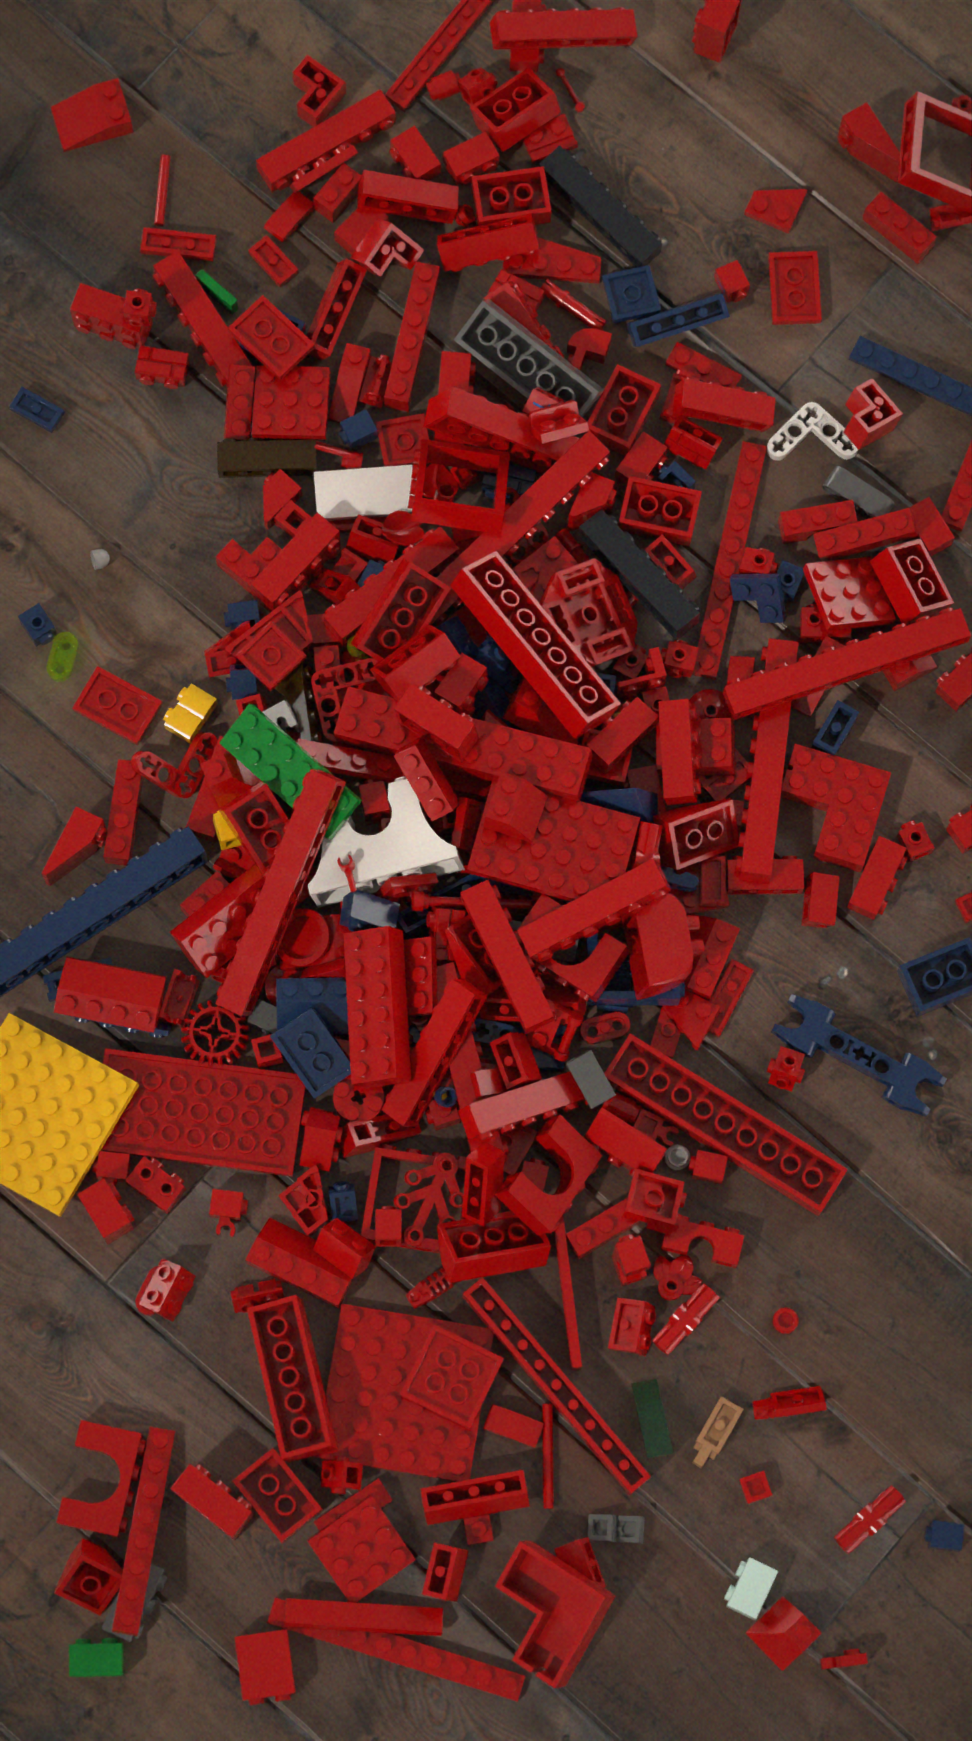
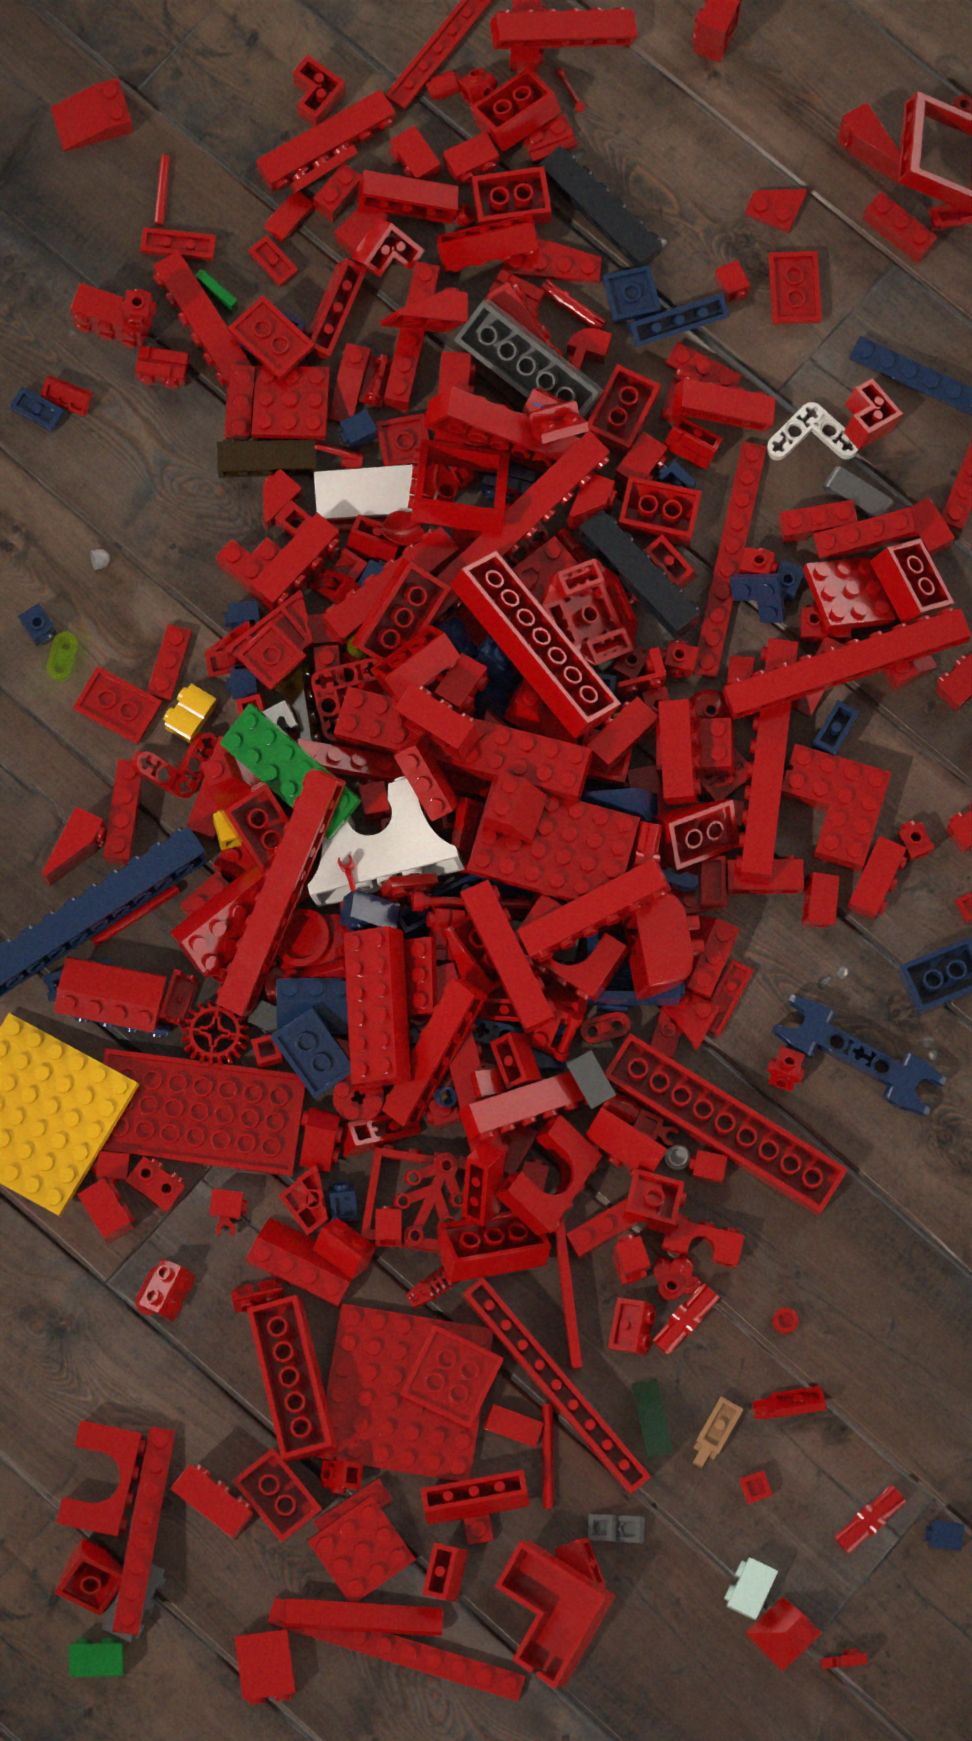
none -> red plate [41,375,93,417]
none -> red bar [90,884,180,947]
none -> red plate [147,624,192,702]
none -> red slope [380,287,468,333]

